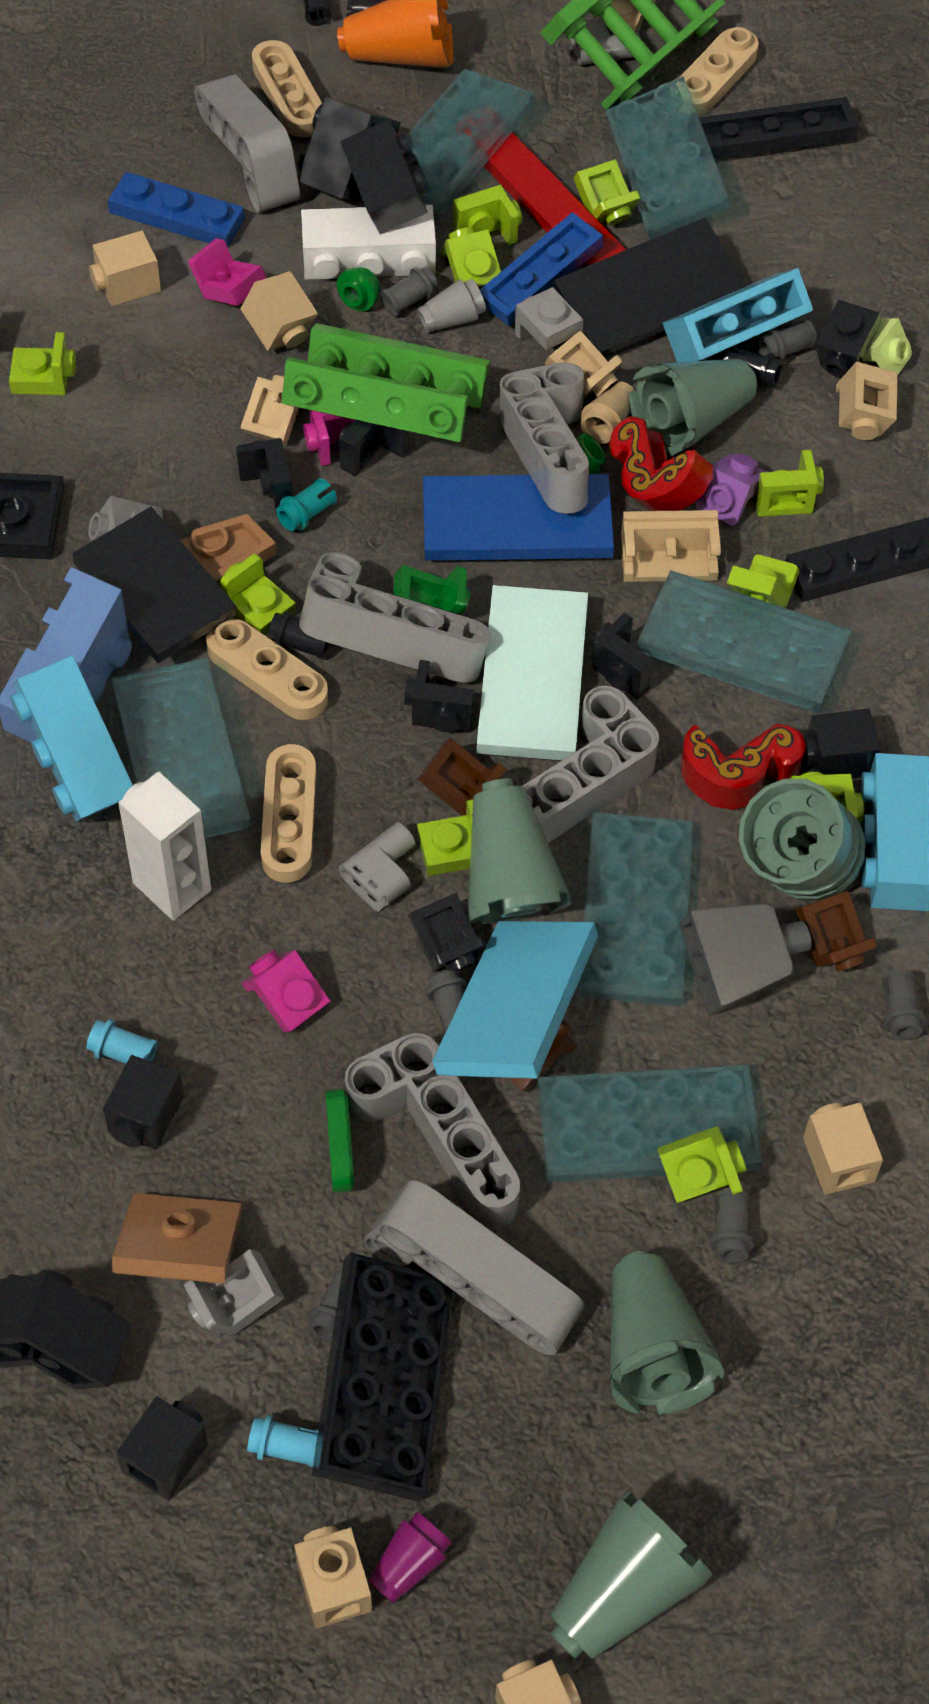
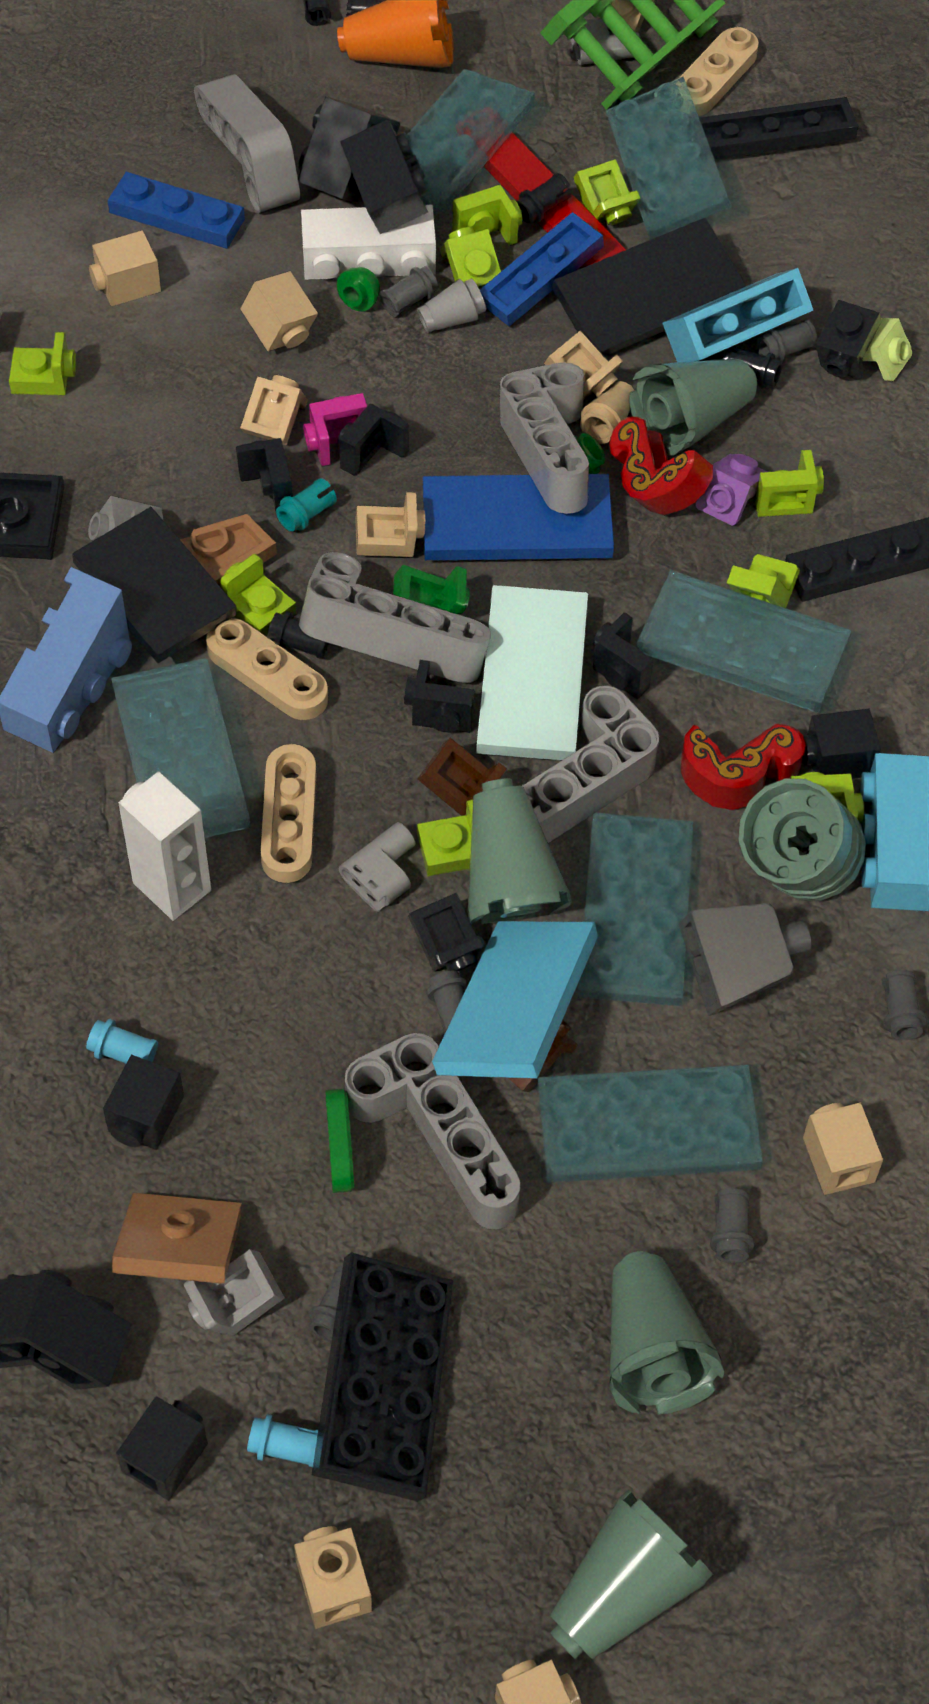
medium azure brick [10,655,133,822] -> none
dark pink bracket [189,238,266,306] -> none
dark pink bracket [241,949,330,1033] -> none
tan plate [252,40,322,138] -> none
bright green fence [281,323,490,442] -> none
light grey beam [364,1180,585,1356] -> none
magenta cone [367,1512,452,1604] -> none
light grey bracket [515,287,583,350] -> none
tan hinge [620,510,721,582] -> none
lime bracket [657,1126,747,1203] -> none
reddish brown bracket [796,890,878,972] -> none
tan brick [836,362,898,440] -> none
none -> tan bracket [355,492,425,557]
none -> black pin [516,173,572,223]

